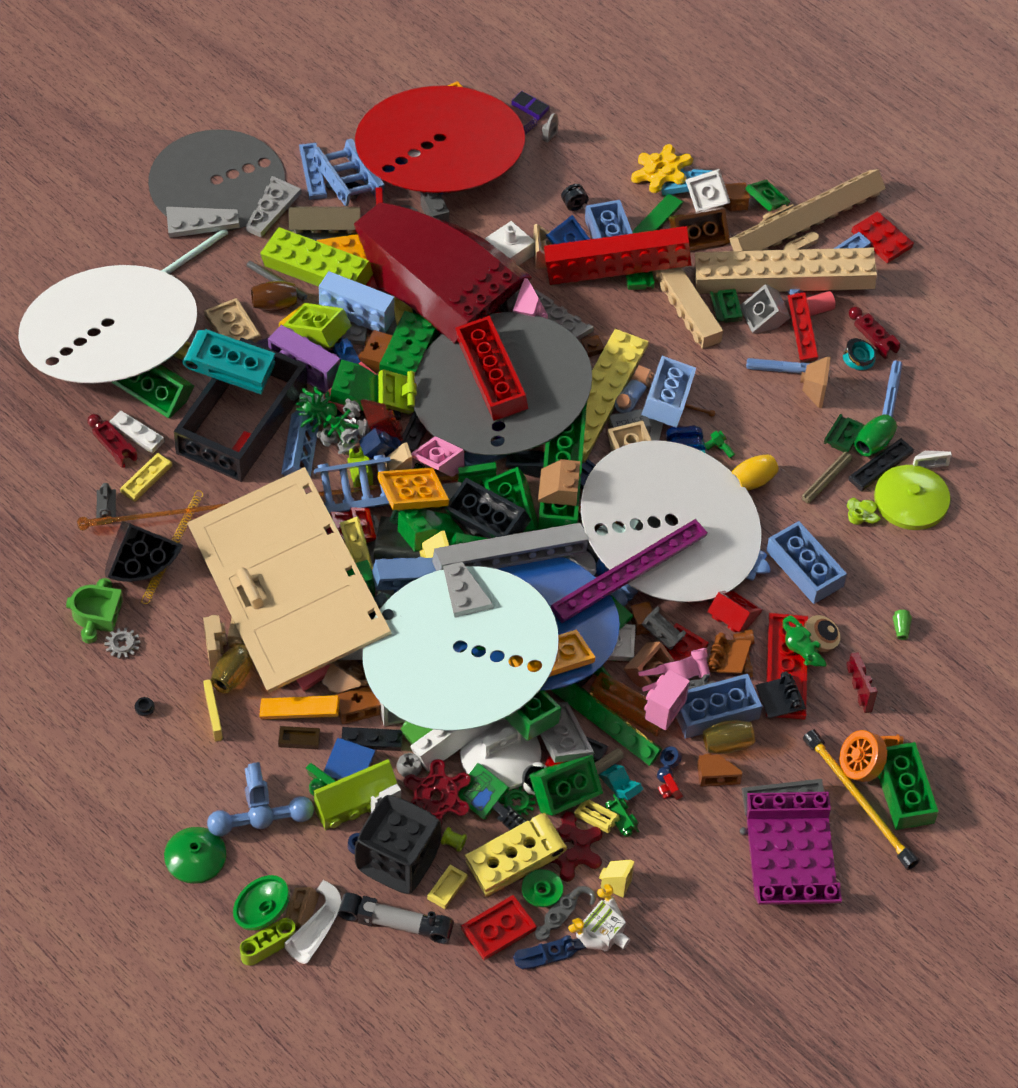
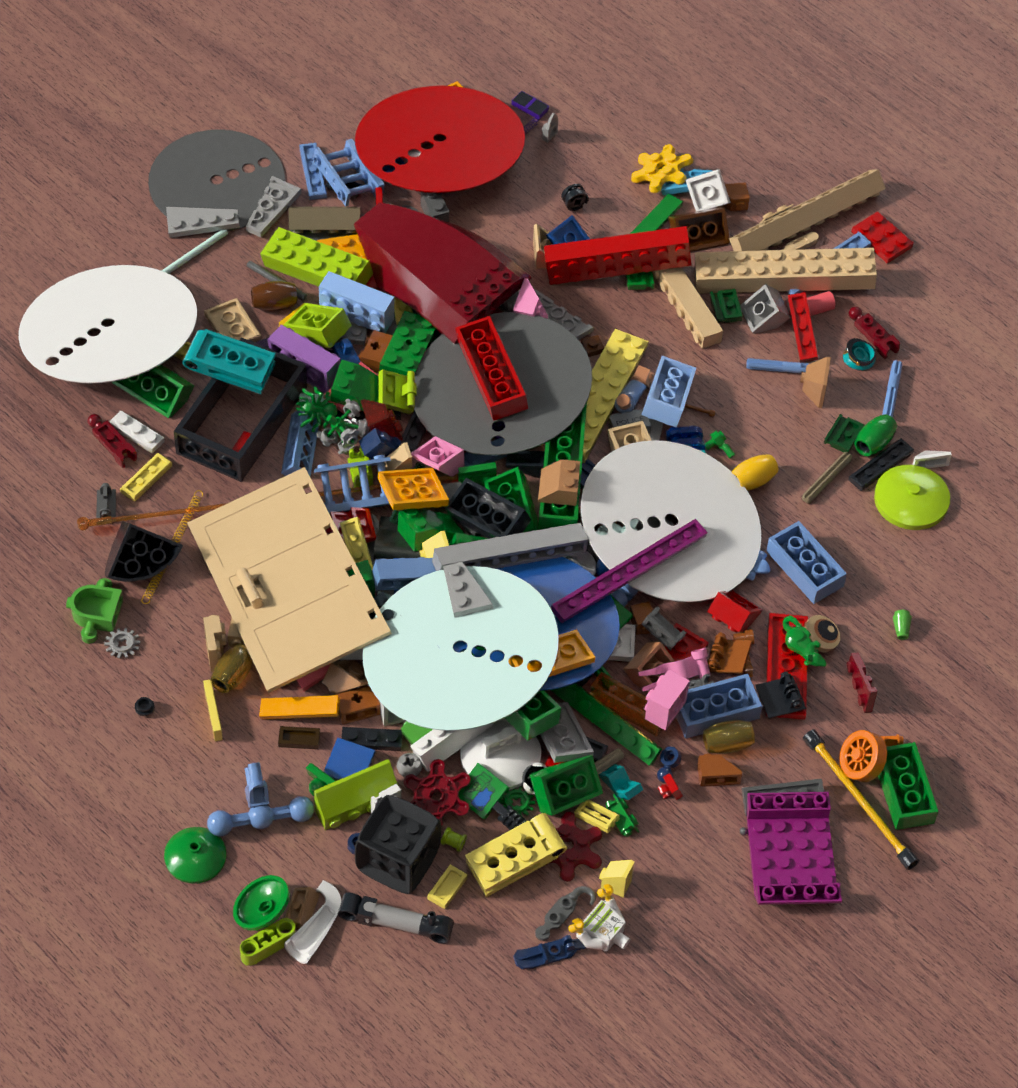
red plate [461,895,537,961] -> none
white brick [485,221,535,266] -> none
green dish [522,869,563,907] -> none
medium blue brick [585,200,633,239] -> none
green tile [745,180,791,212] -> none
lime plate [847,497,881,525] -> none

